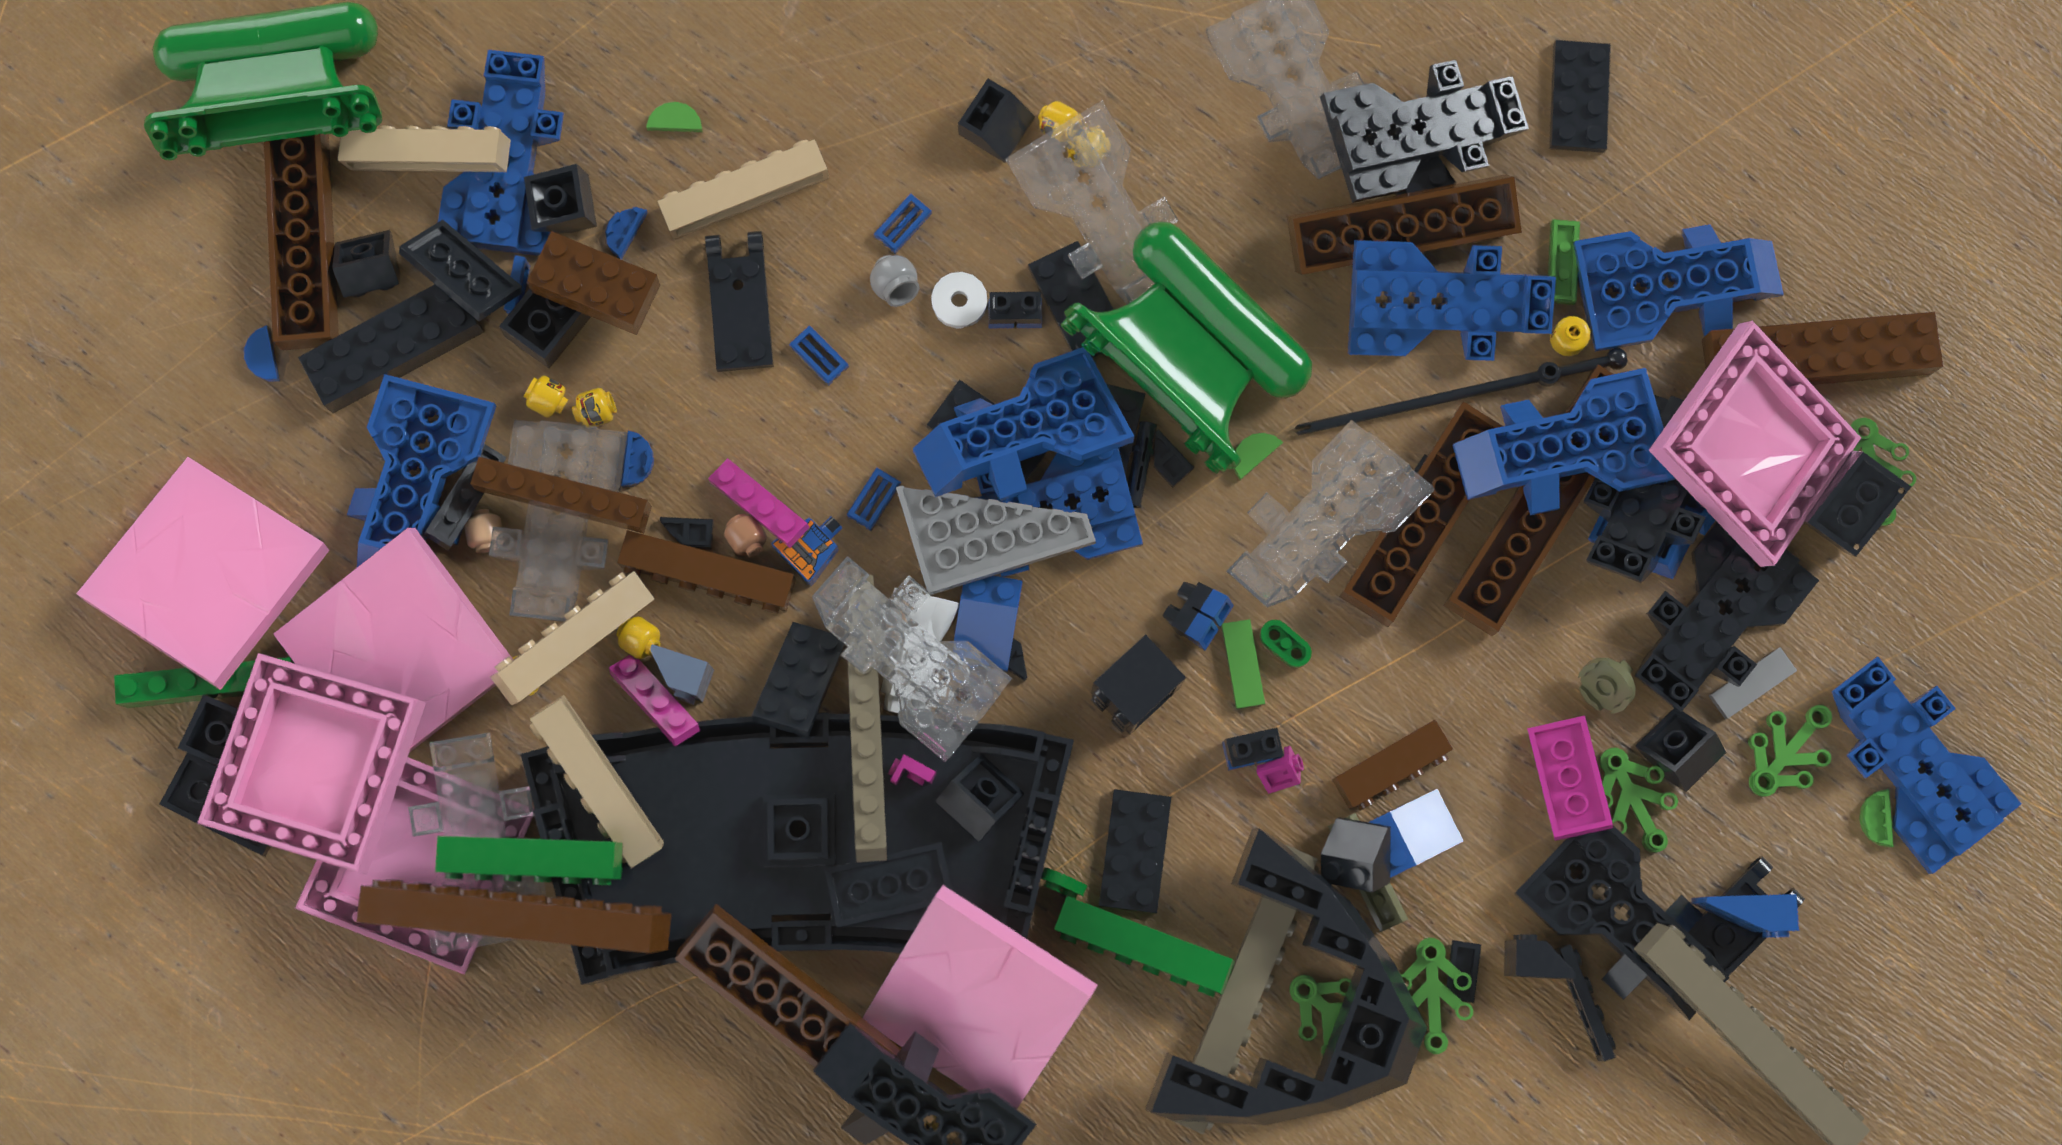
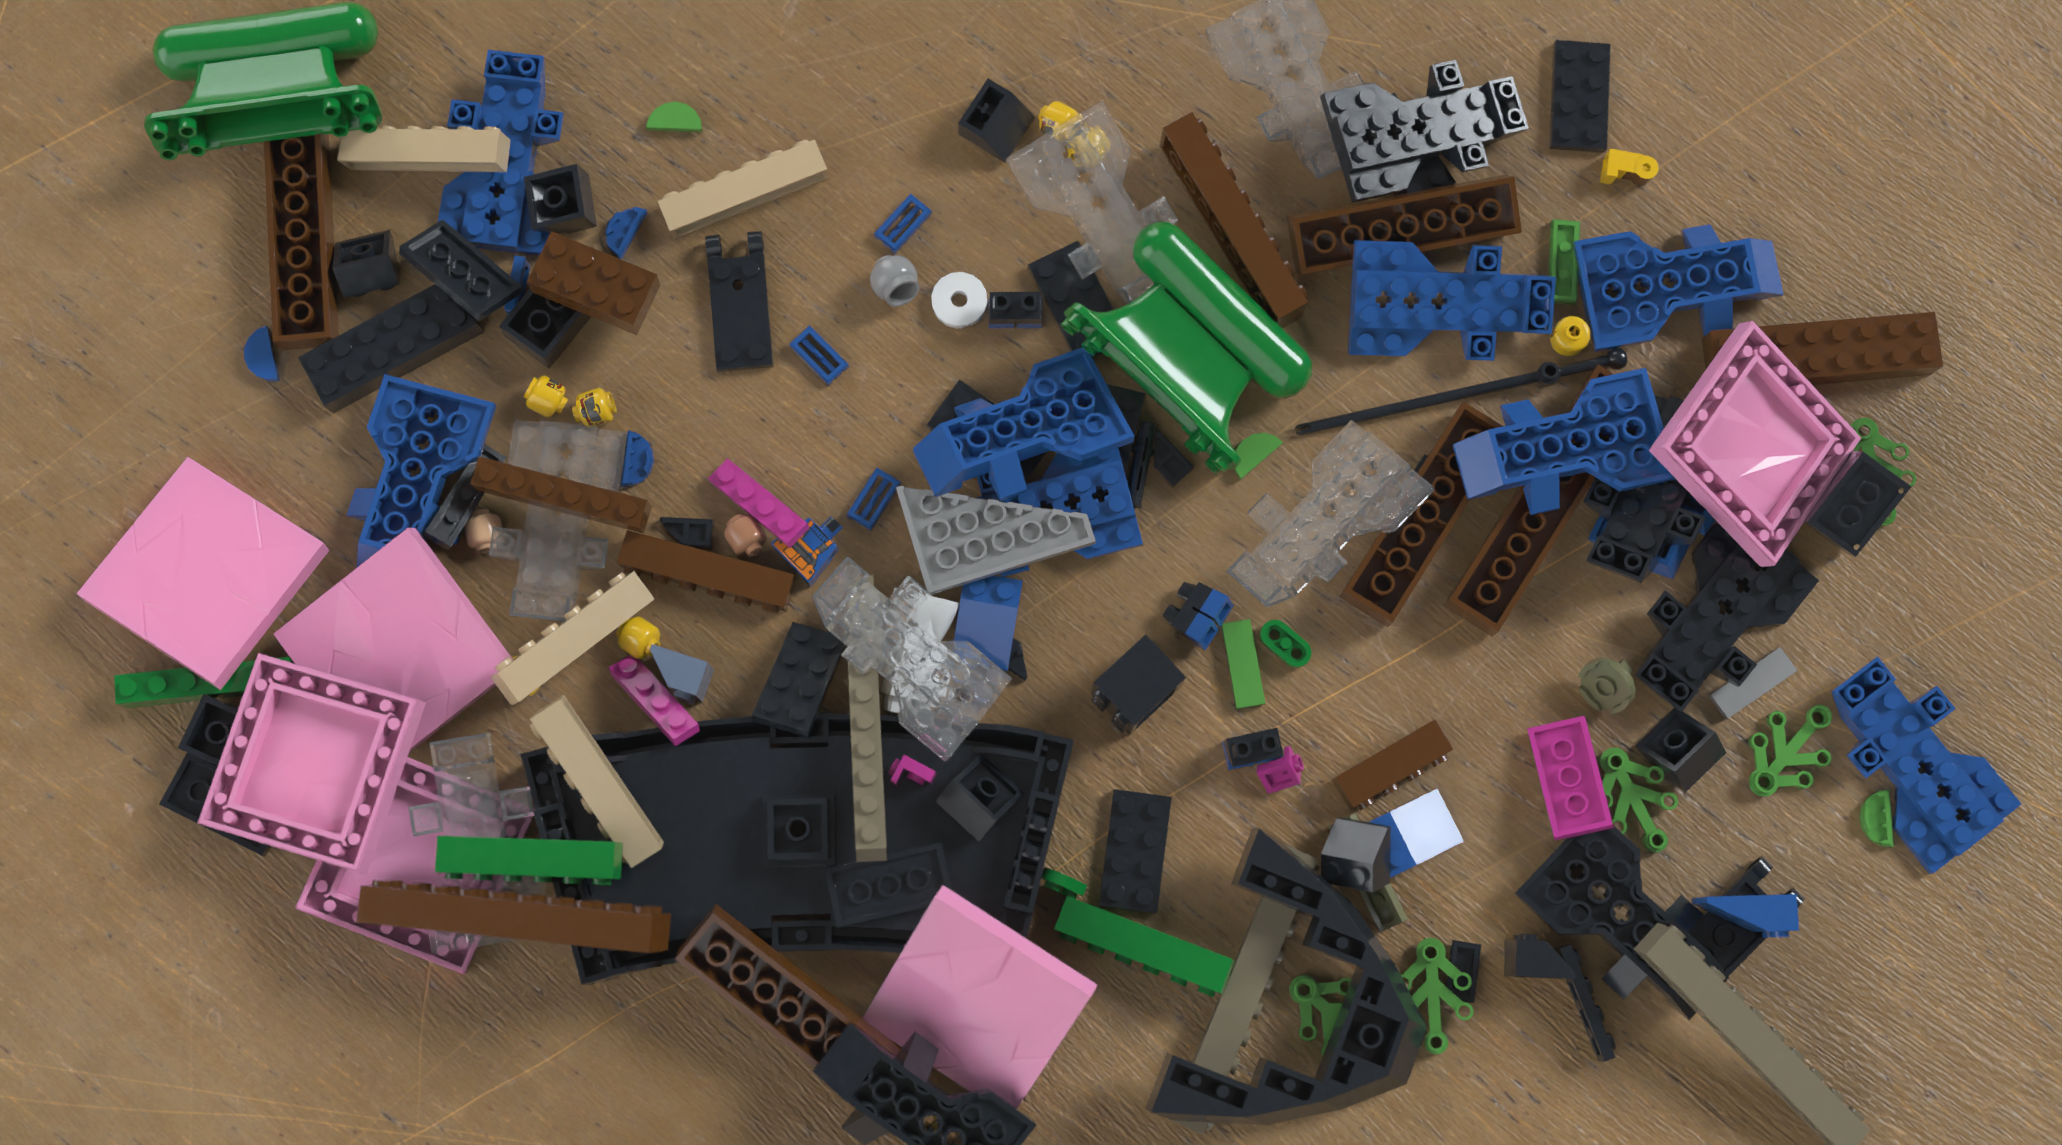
none -> reddish brown brick [1159,112,1308,328]
none -> yellow leg [1600,148,1659,186]

